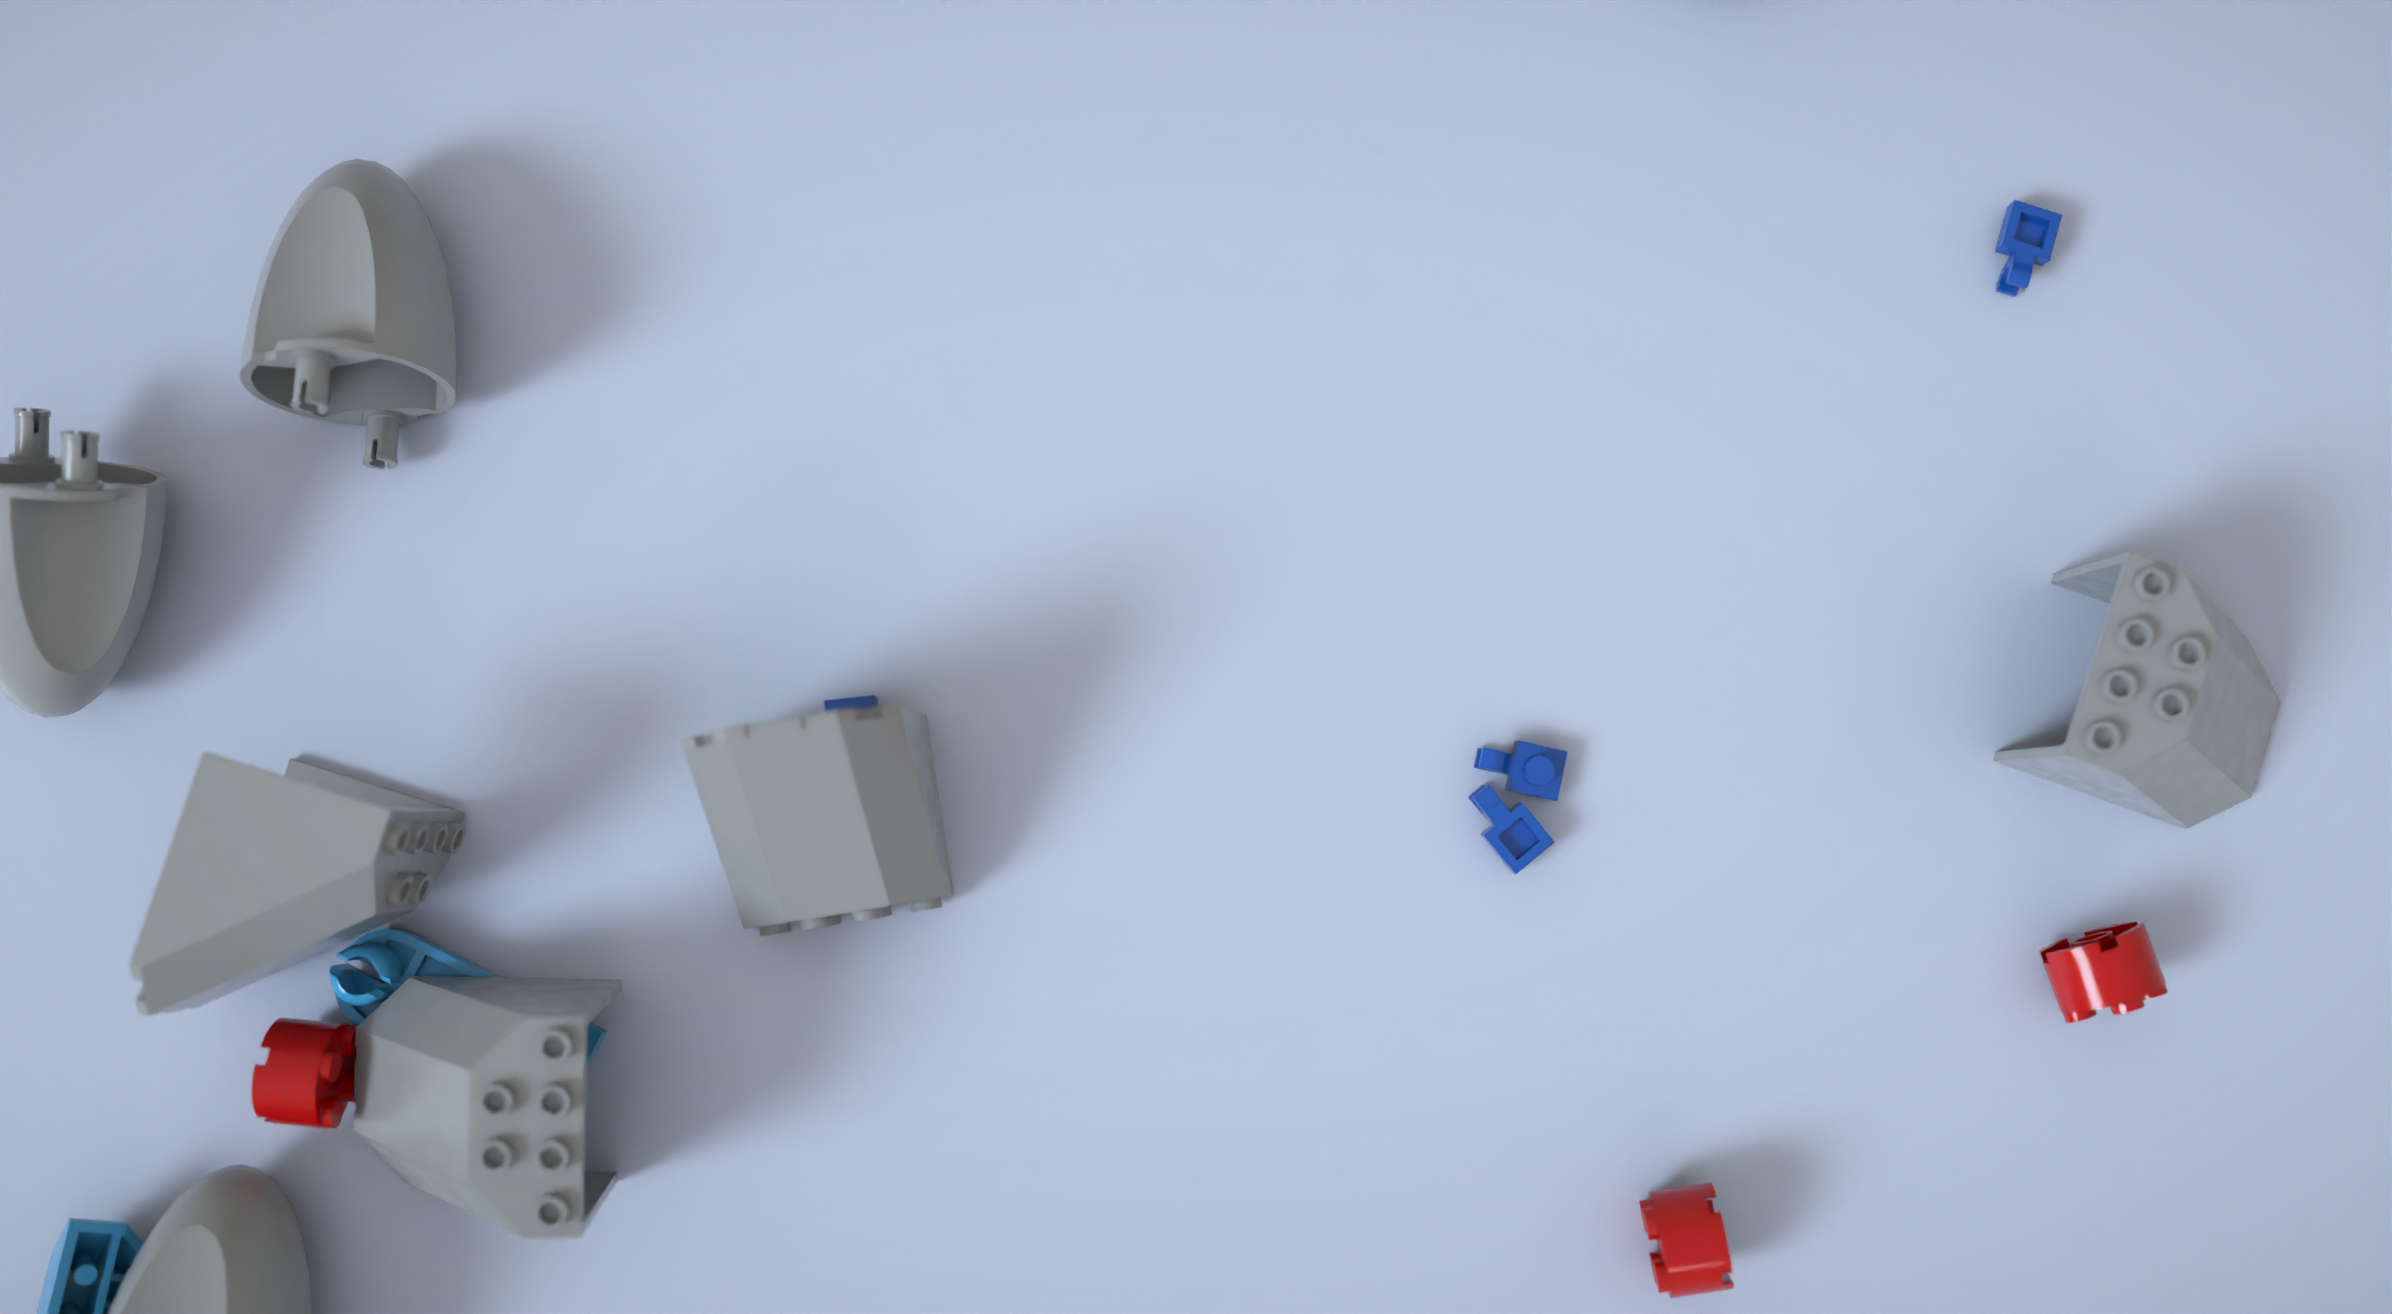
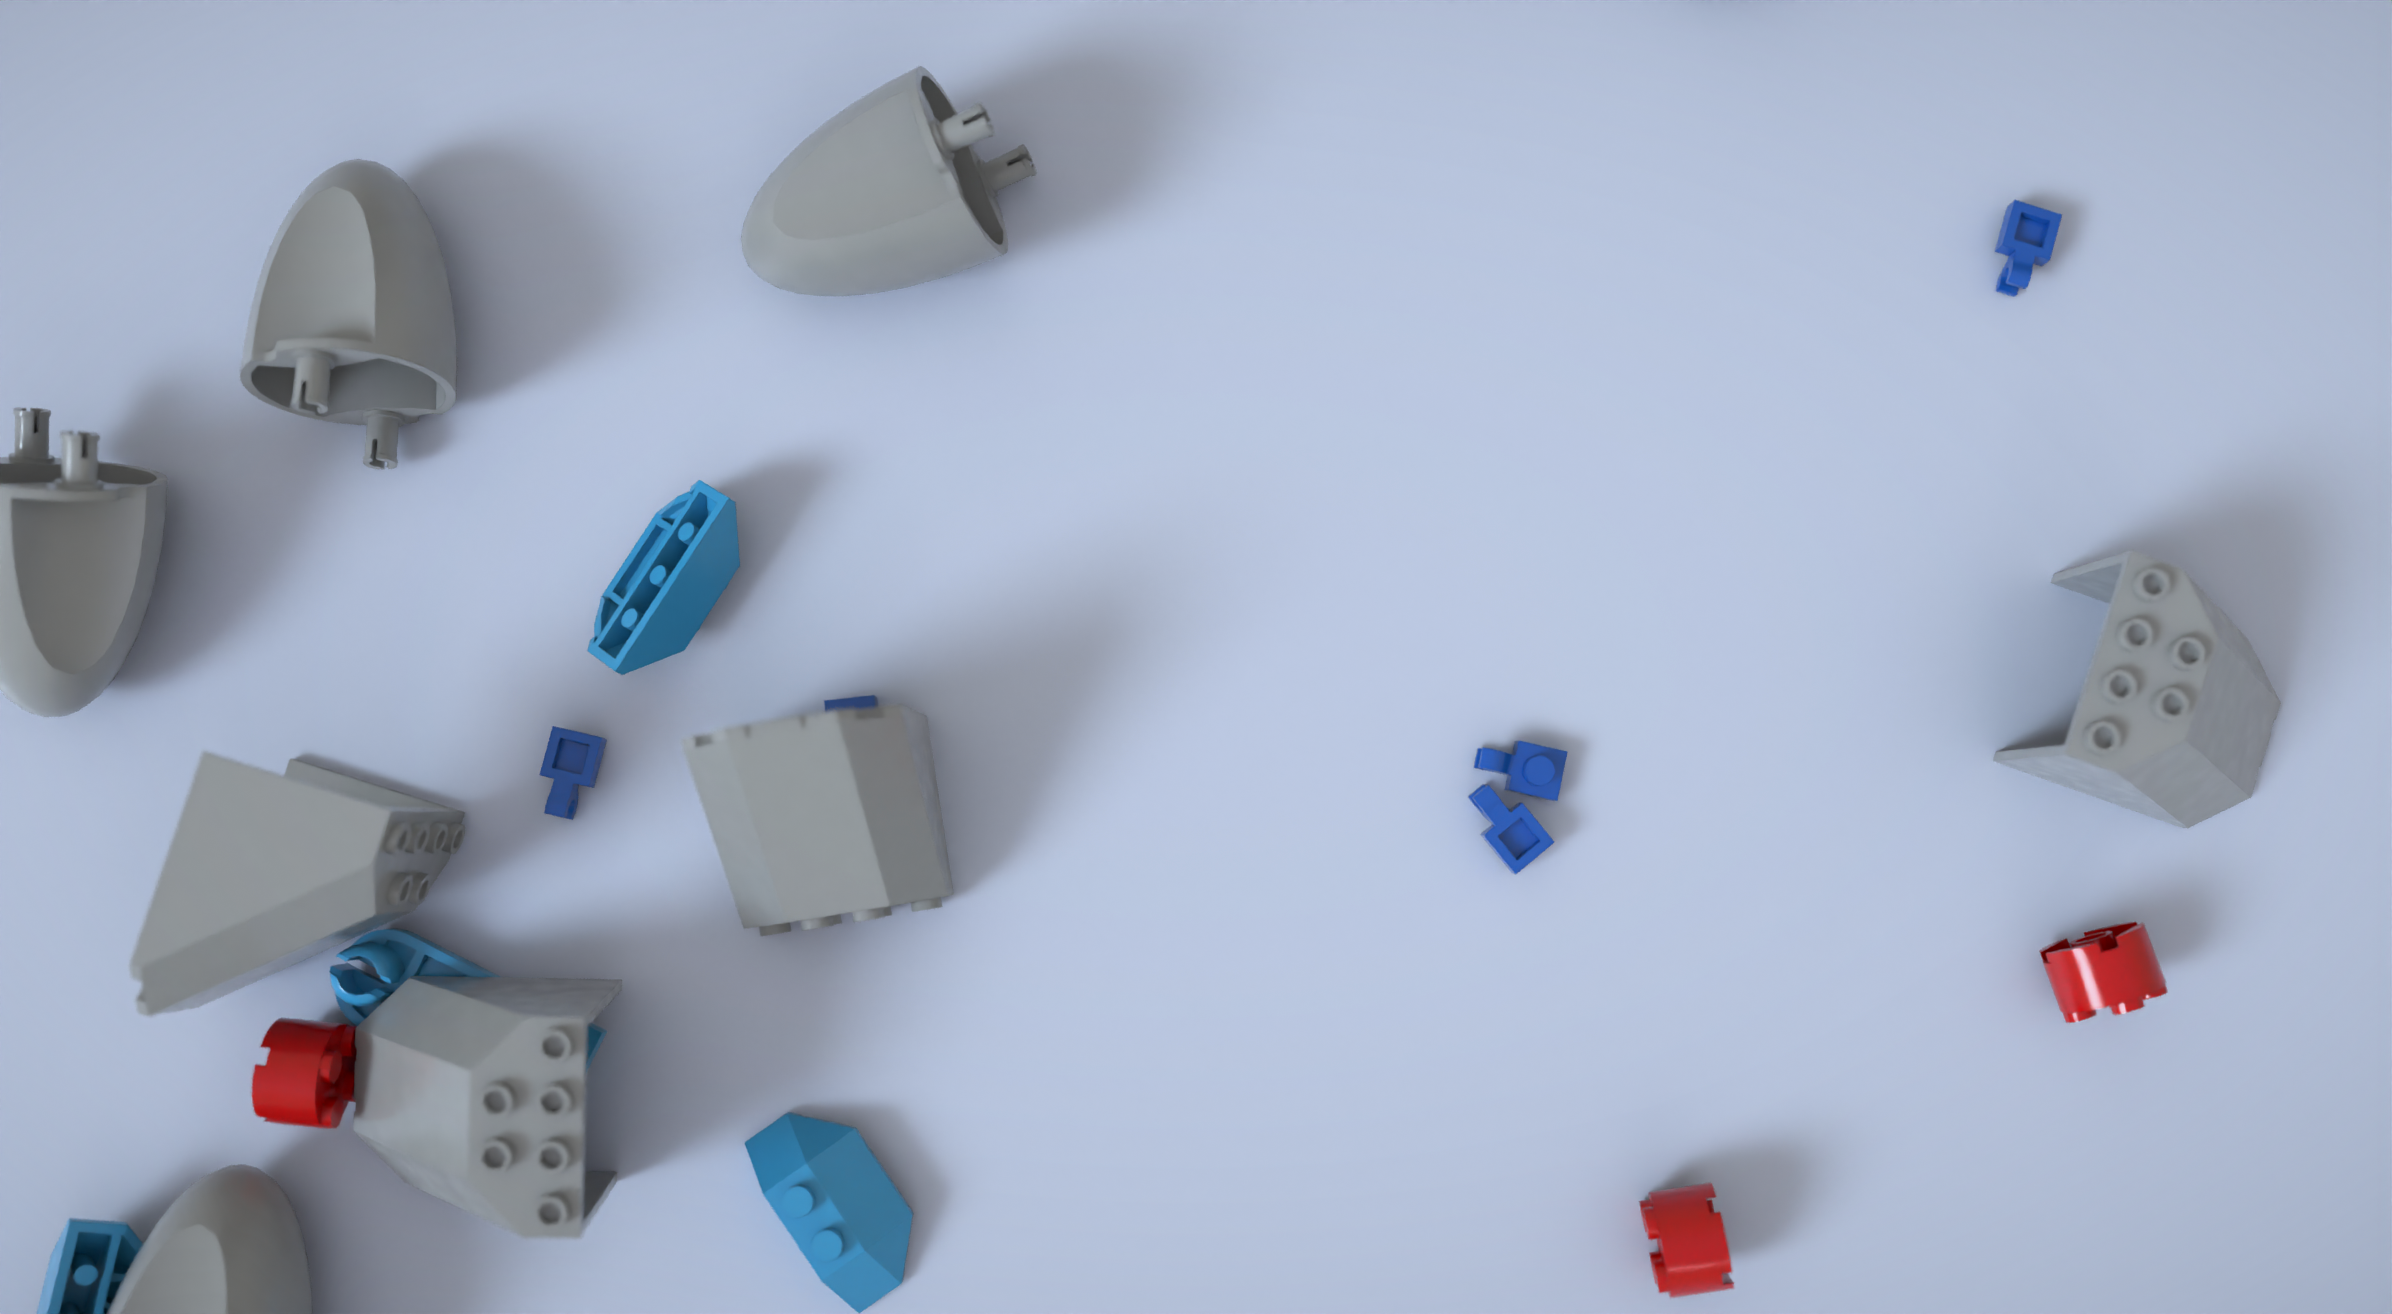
none -> blue plate [539,726,607,820]
none -> dark azure wedge [587,480,740,675]
none -> light grey windscreen [741,66,1037,296]
none -> dark azure wedge [745,1112,914,1313]

